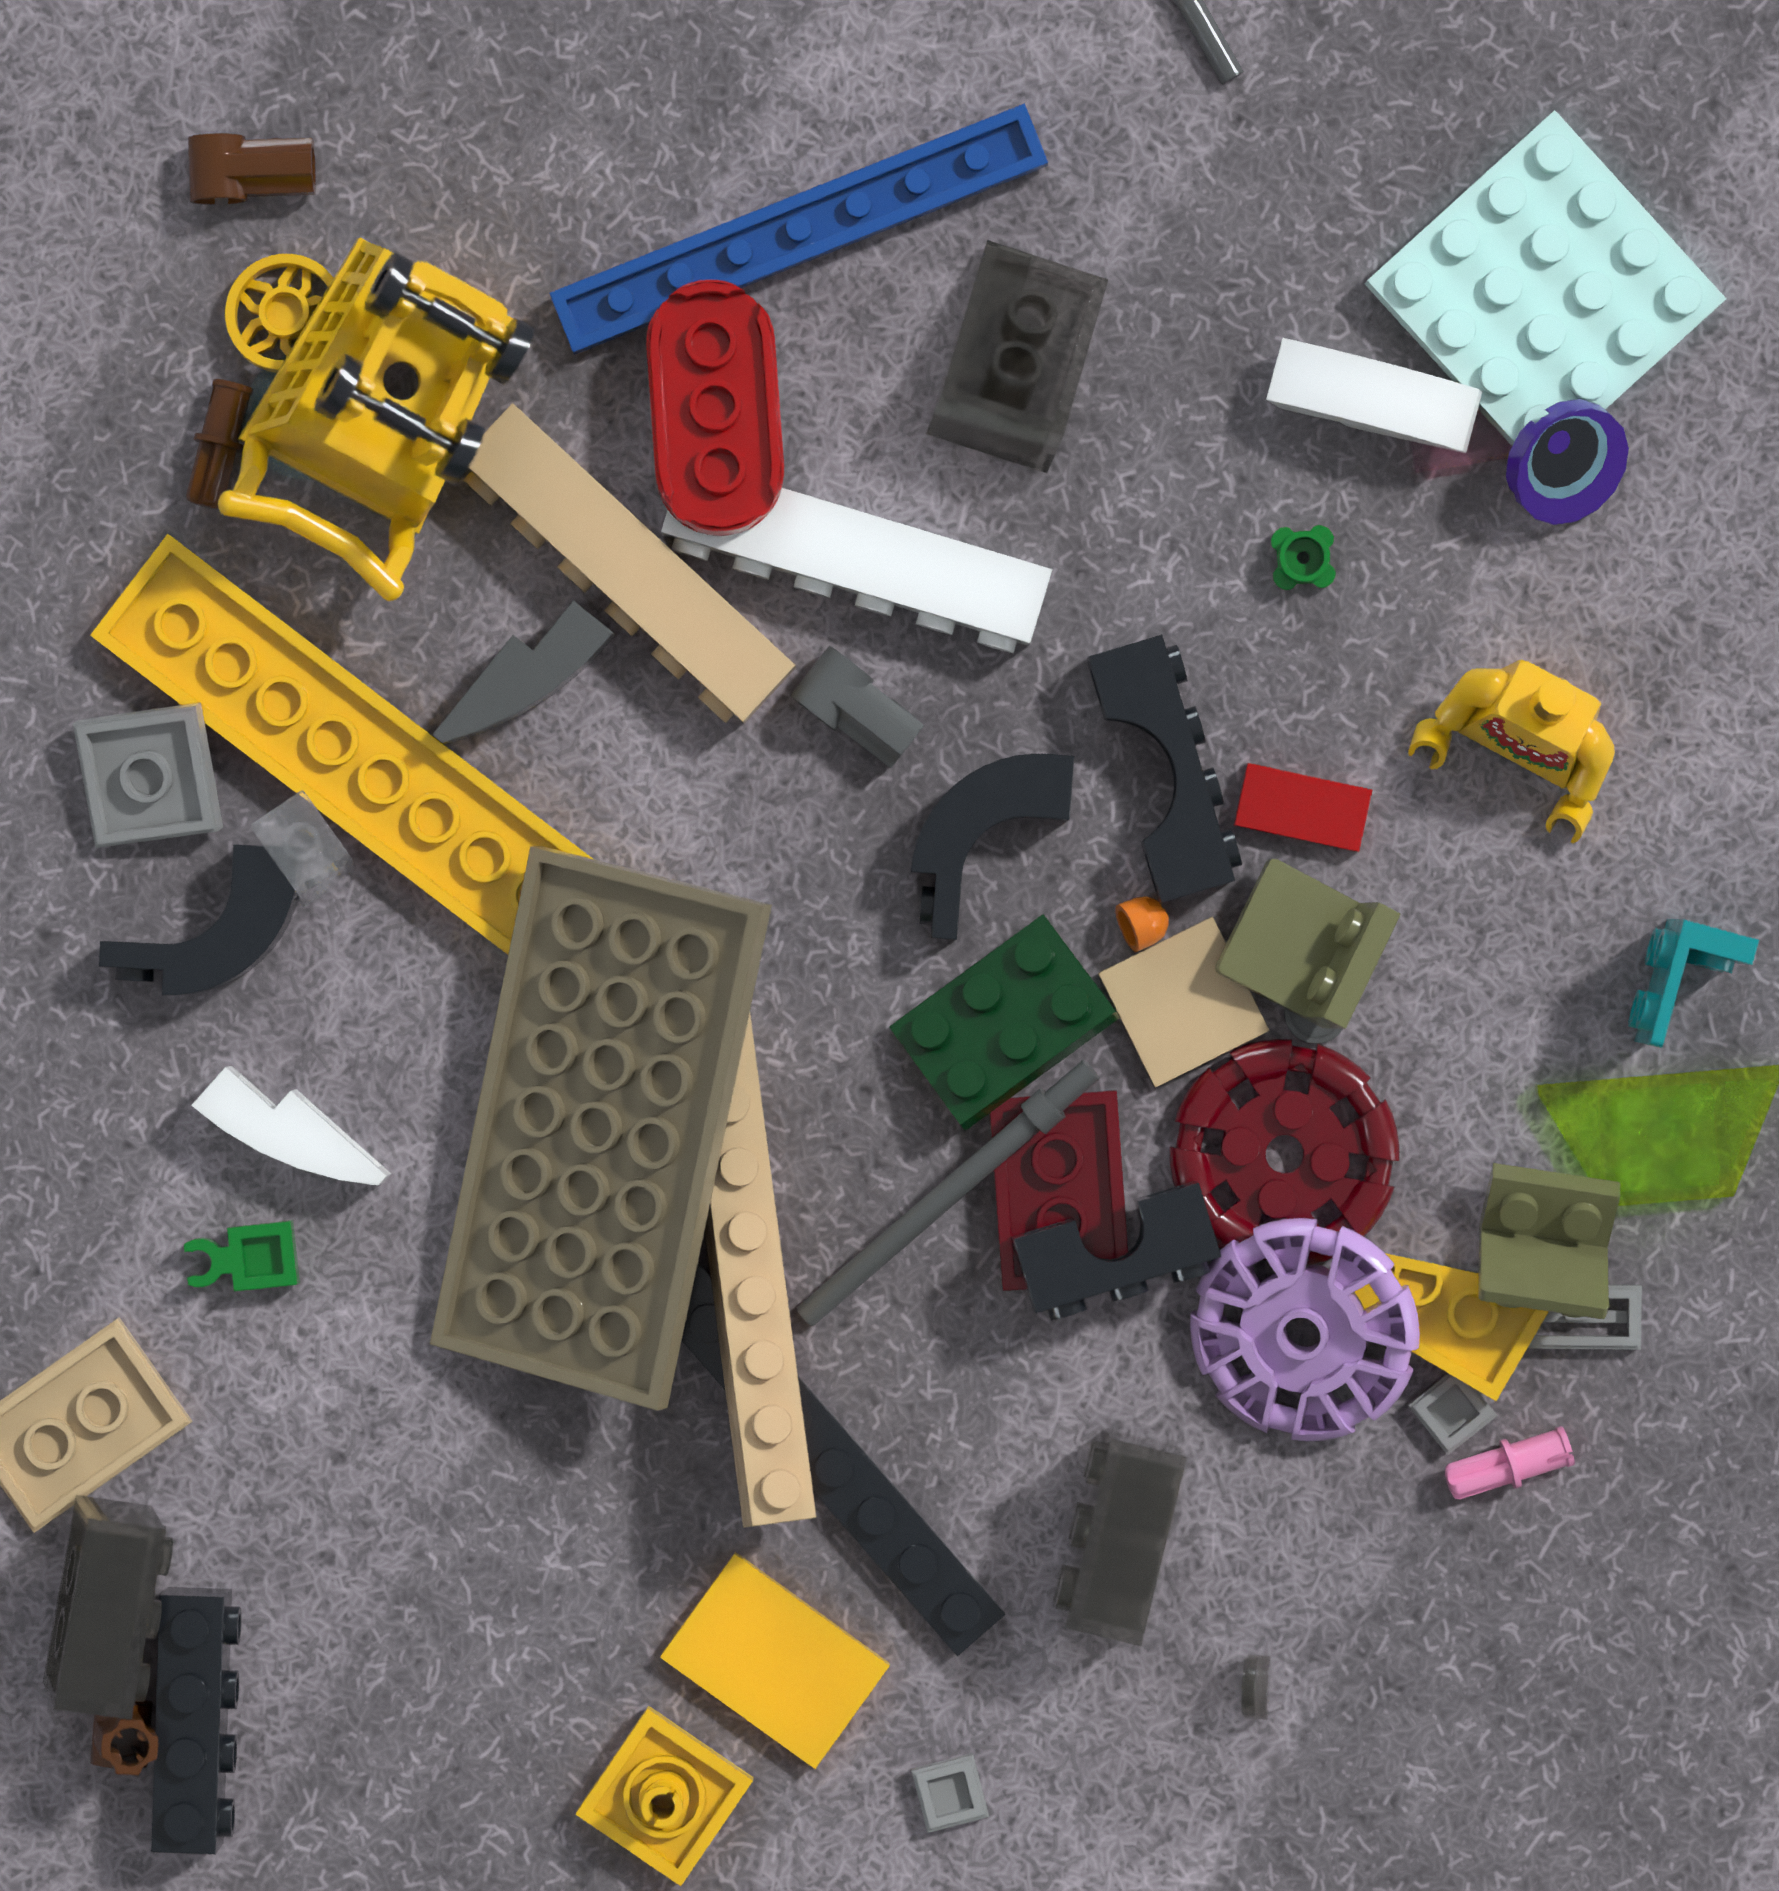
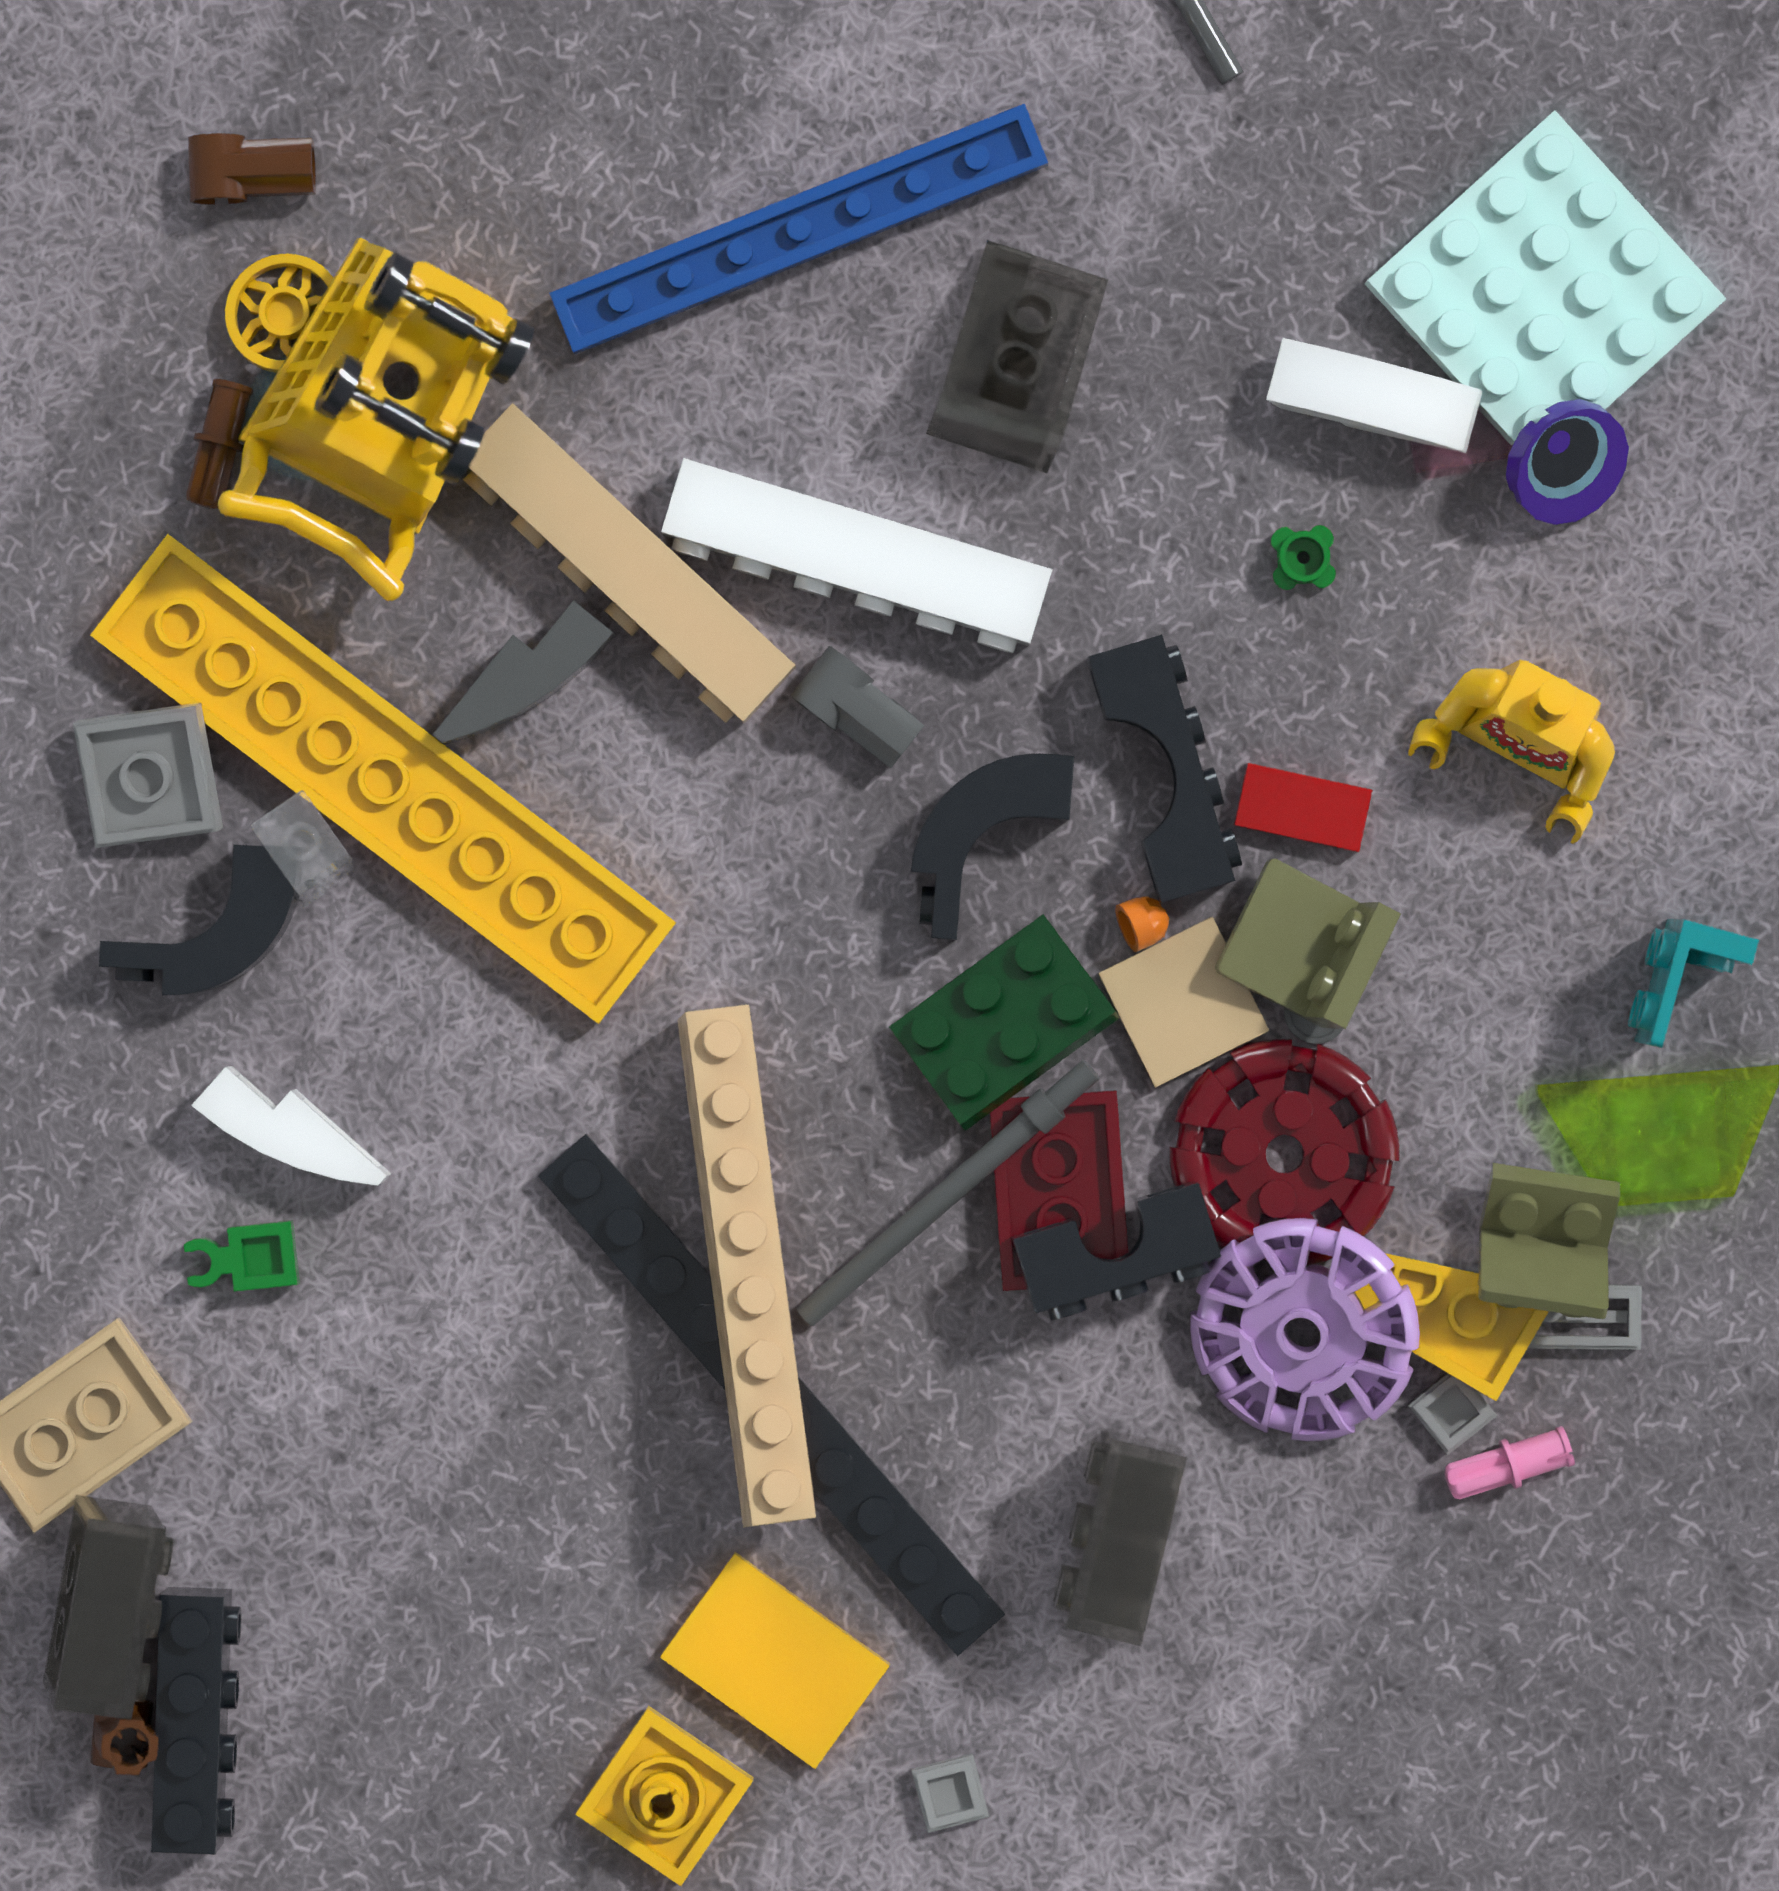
dark tan plate [430,846,772,1411] -> none
red tile [646,280,784,536] -> none
clear smoke tile [1241,1654,1271,1720] -> none

